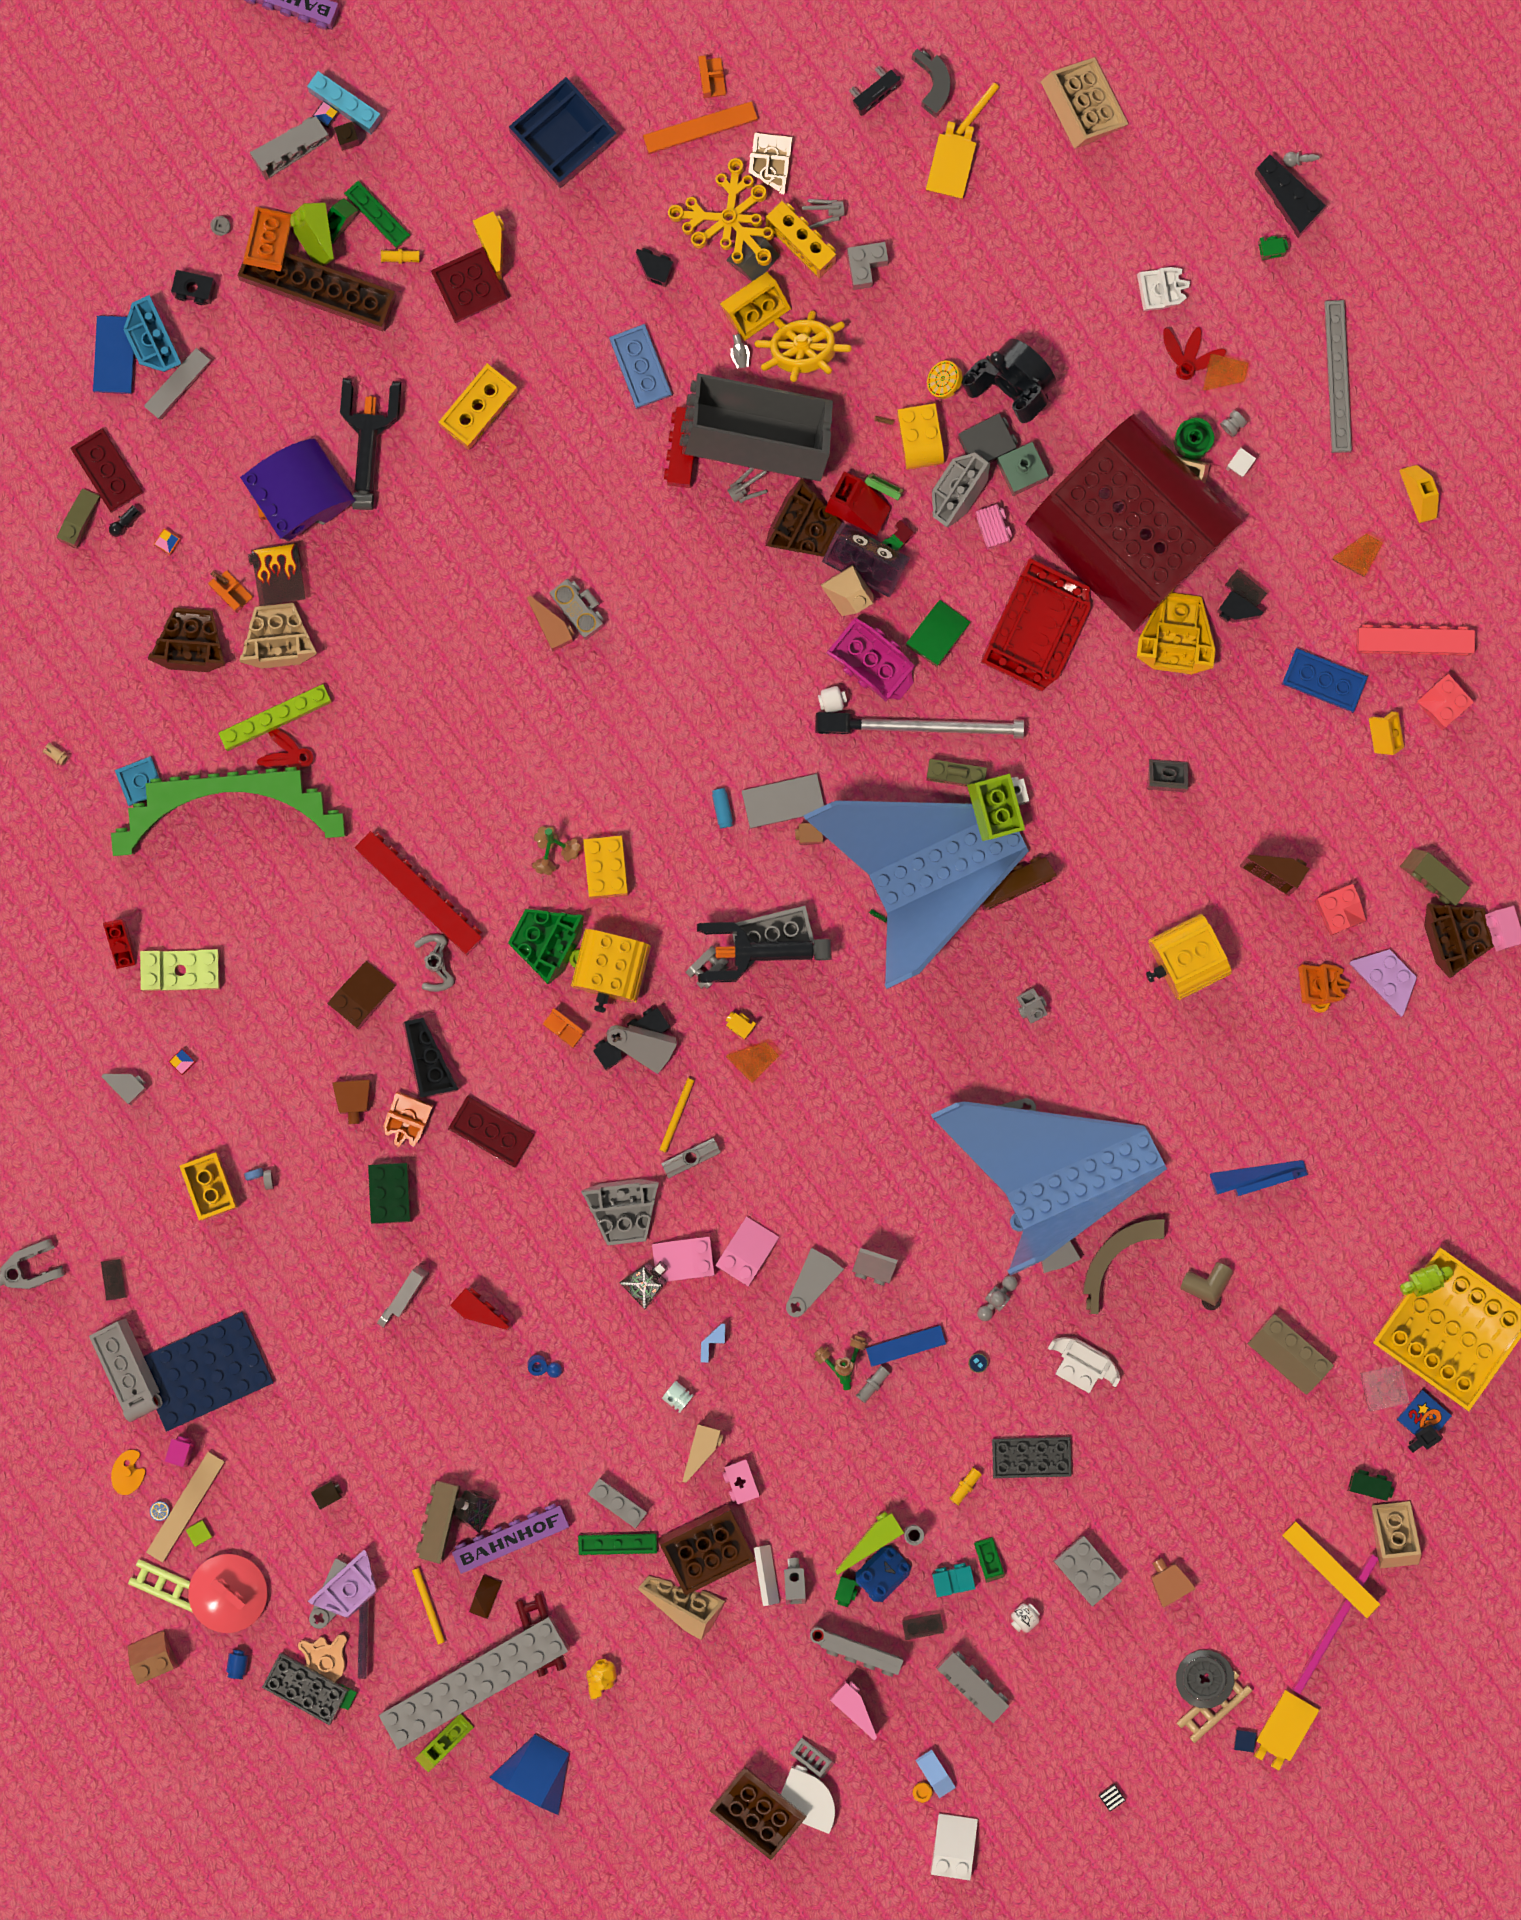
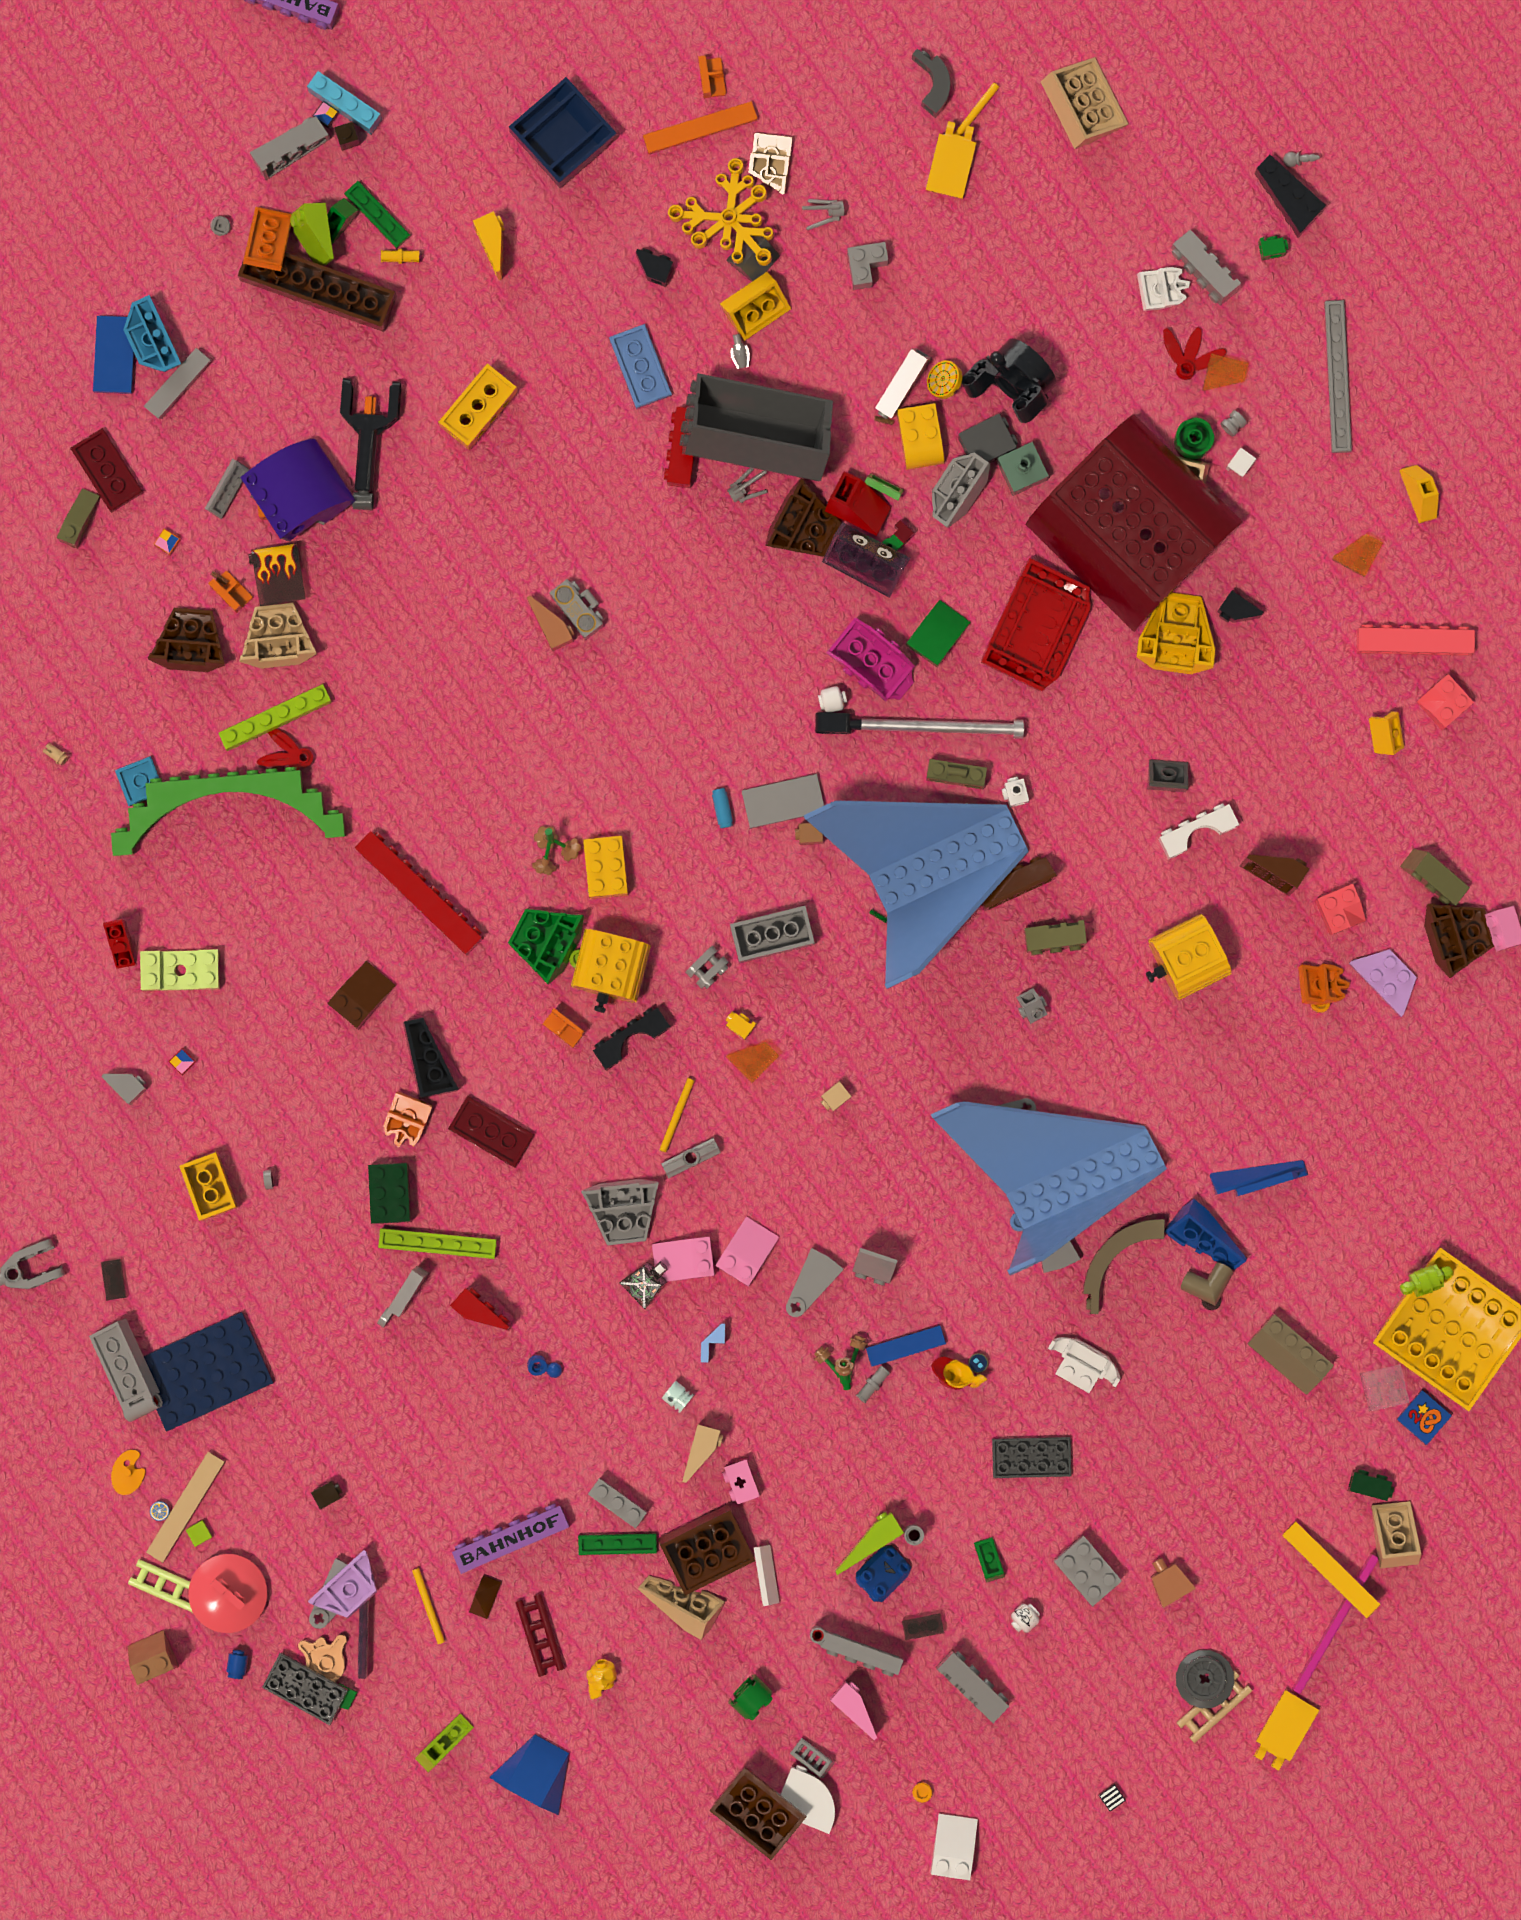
black pin [109,505,141,537] -> none
dark pink brick [164,1436,195,1467] -> none
black brick [171,270,216,305] -> none
medium blue tile [244,1168,263,1181] -> none
dark orange torso [332,1080,371,1125] -> none
light grey brick [378,1616,570,1749] -> none
light grey piece [414,934,454,992] -> none
dark tan slope [416,1481,460,1564] -> none
dark red plate [431,247,507,323] -> none
clear smoke torso [453,1490,497,1533] -> none
light grey piece [606,1025,677,1074] -> none
black piece [697,922,832,983] -> none
yellow piece [754,311,852,382] -> none
yellow brick [766,201,836,279] -> none
light grey torso [784,1558,806,1605] -> none
tan slope [821,565,874,616] -> none
green brick [834,1576,859,1607] -> none
black piece [849,66,901,116] -> none
light blue slope [915,1750,956,1798] -> none
teal brick [932,1563,975,1598] -> none
yellow pin [949,1467,982,1506] -> none
lime brick [967,774,1025,841] -> none
bright pink brick [975,504,1012,550] -> none
light grey piece [977,1276,1018,1321] -> none
clear smoke plate [1225,569,1267,607] -> none
dark blue tile [1234,1730,1256,1752] -> none
blue tile [1282,648,1368,713] -> none
black plate [1408,1422,1443,1453] -> none
none -> light grey plate [205,459,249,519]
none -> lime plate [378,1229,497,1259]
none -> green brick [728,1674,773,1721]
none -> tan brick [821,1081,852,1112]
none -> slope [875,348,932,419]
none -> yellow hair [931,1357,987,1390]
none -> olive wedge [1024,920,1087,956]
none -> white arch [1158,803,1239,860]
none -> blue wedge [1164,1199,1247,1270]
none -> light grey wedge [1171,230,1241,306]

